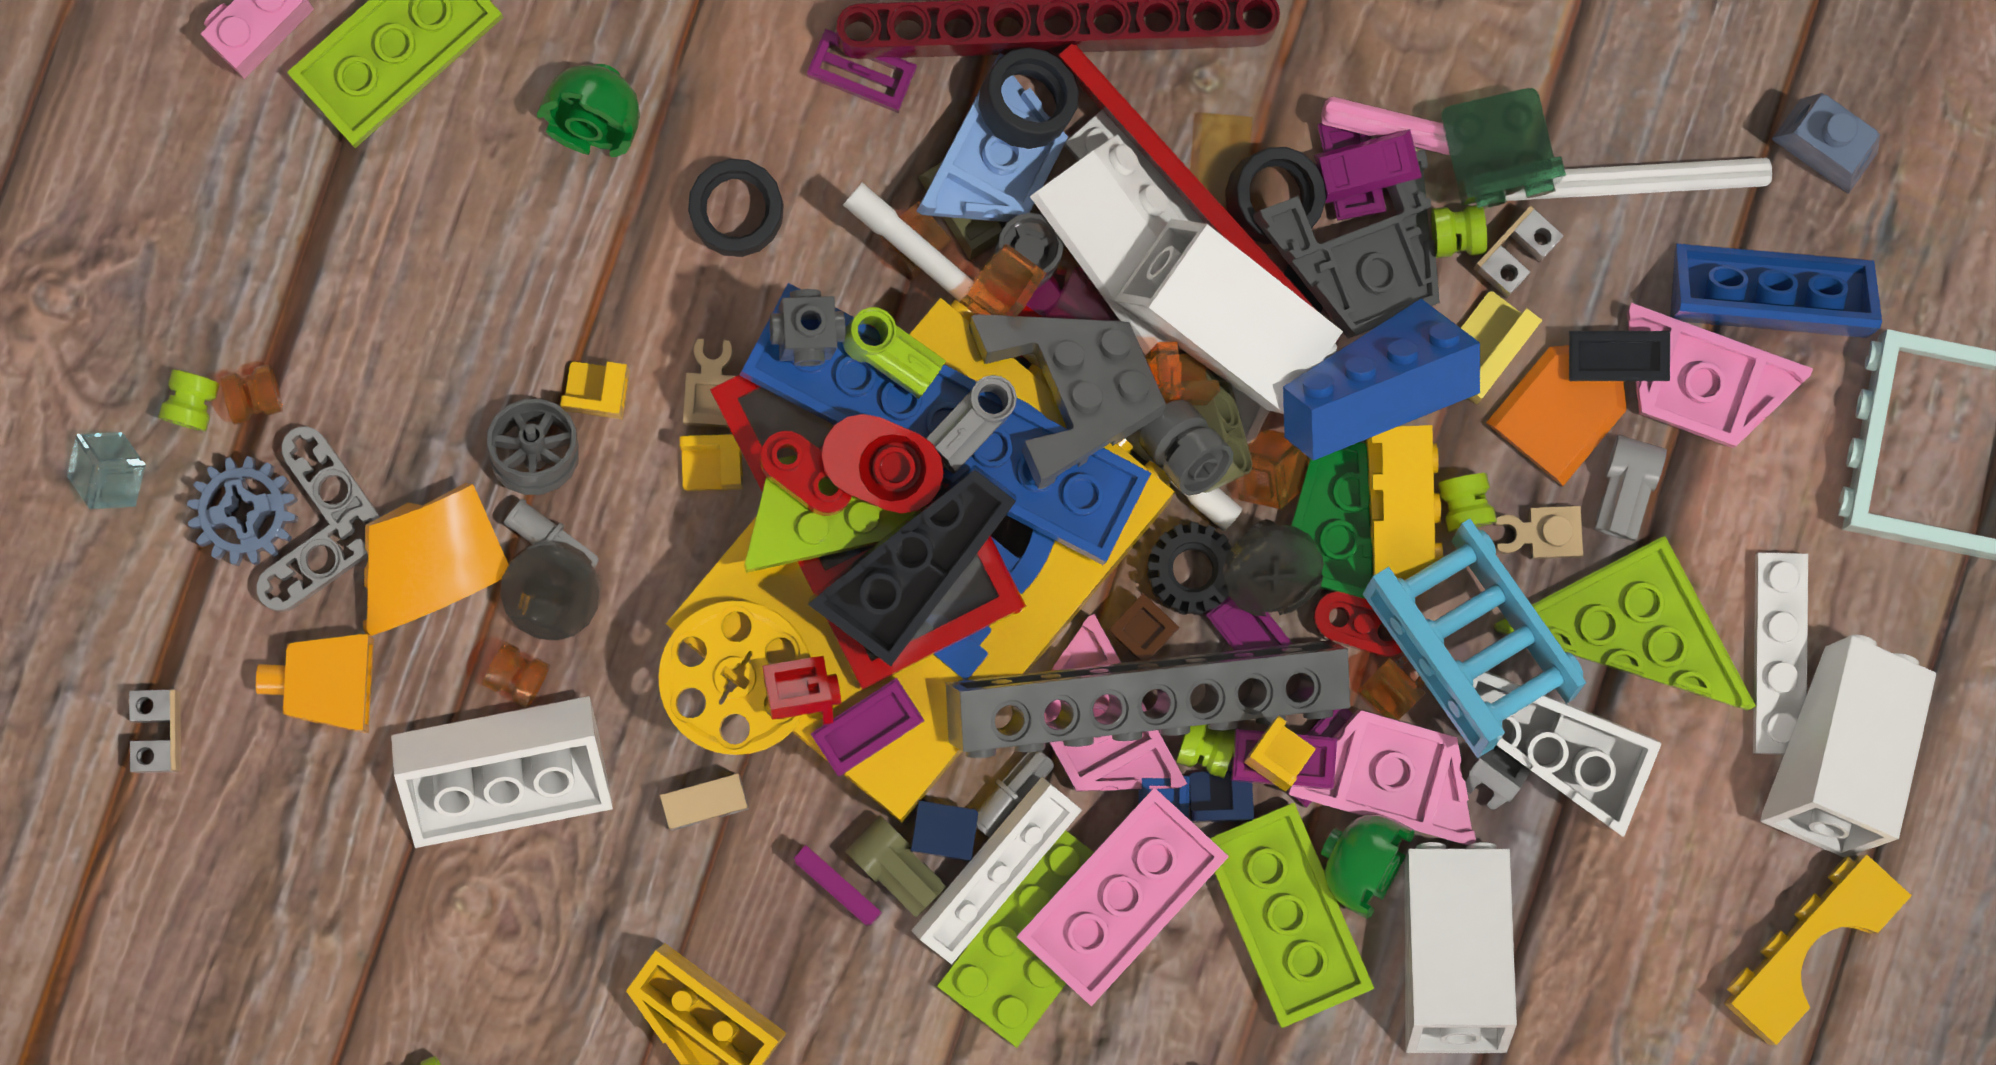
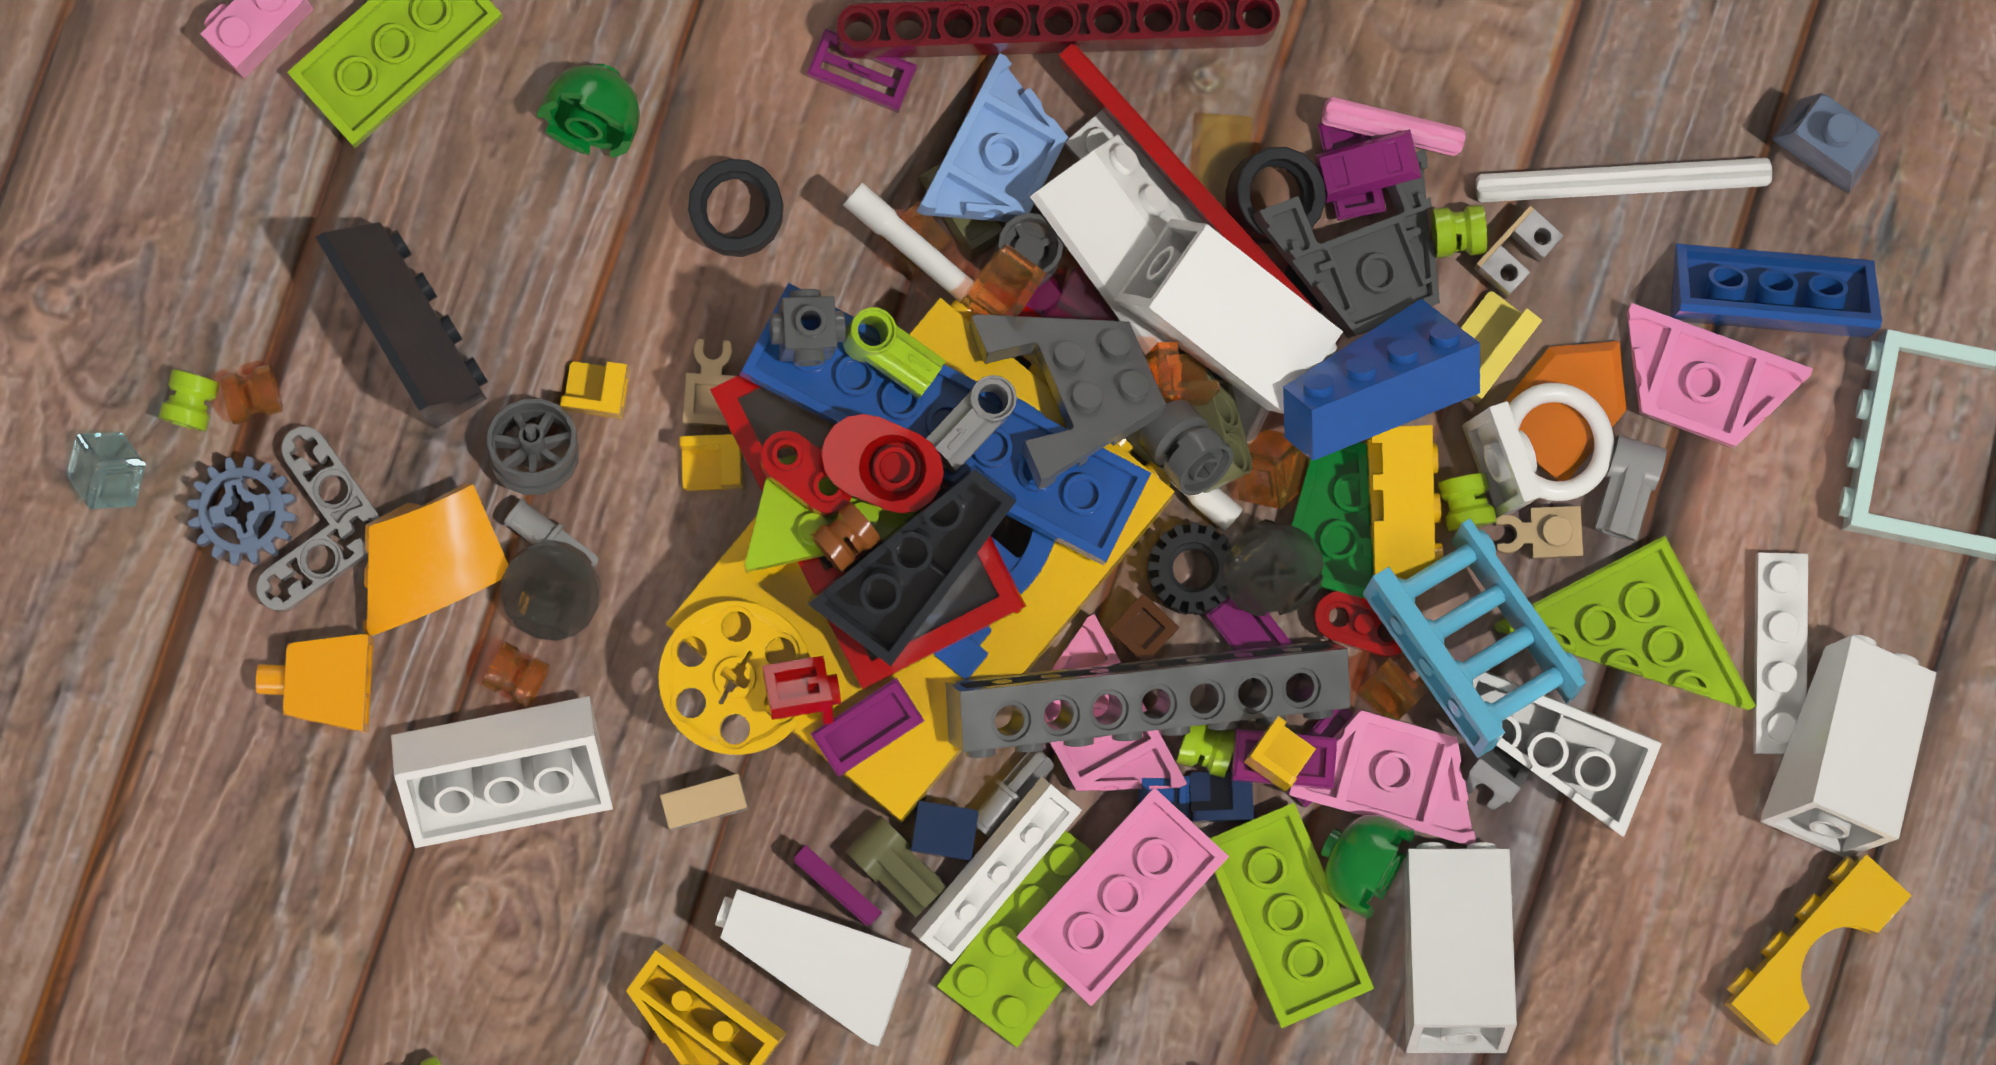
flat silver piece [129,690,181,773] -> none
black tyre [978,47,1079,149] -> none
clear green bracket [1441,88,1566,209] -> none
black tile [1569,331,1670,381] -> none
none -> black slope [315,222,488,429]
none -> white slope [715,889,913,1047]
none -> dark orange wheel [809,502,882,574]
none -> white tile [1462,383,1614,518]

